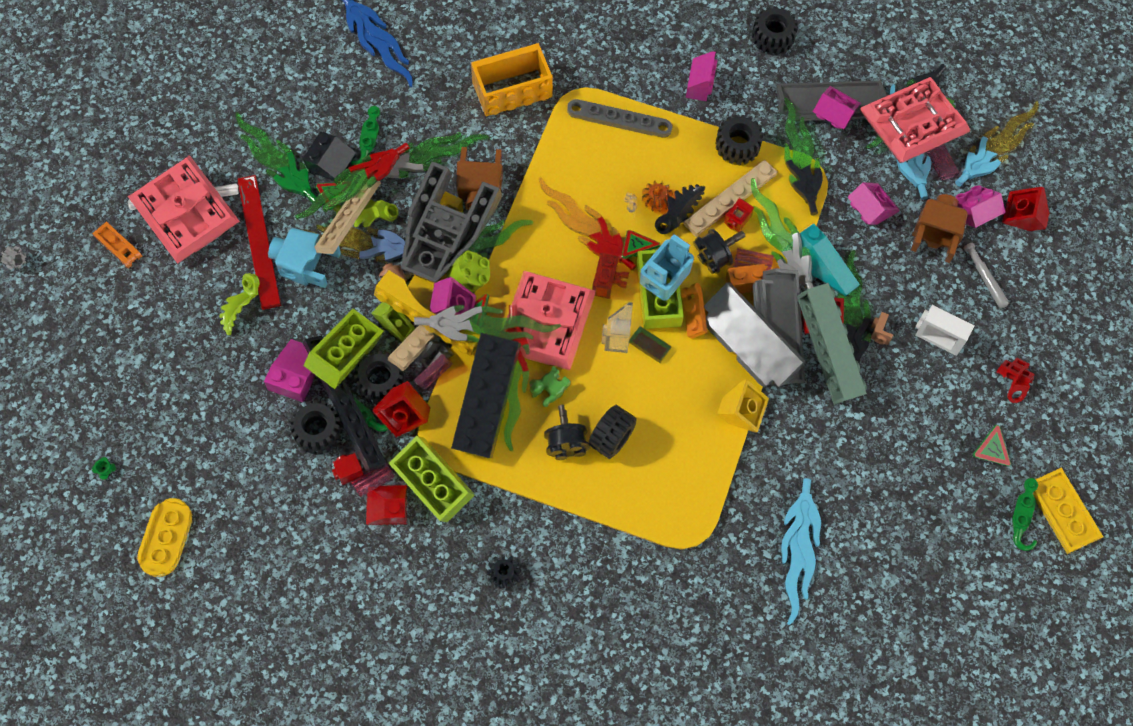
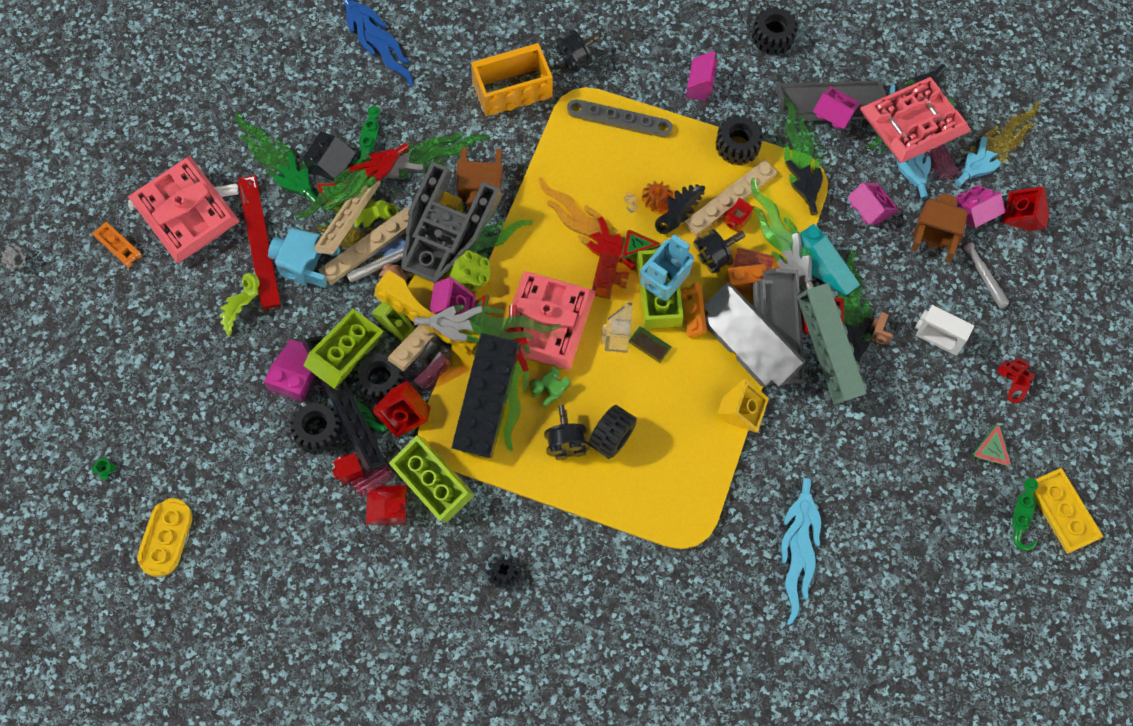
none -> tan plate [318,206,409,286]
none -> white axle [347,248,404,282]
none -> black wheel [555,29,602,72]

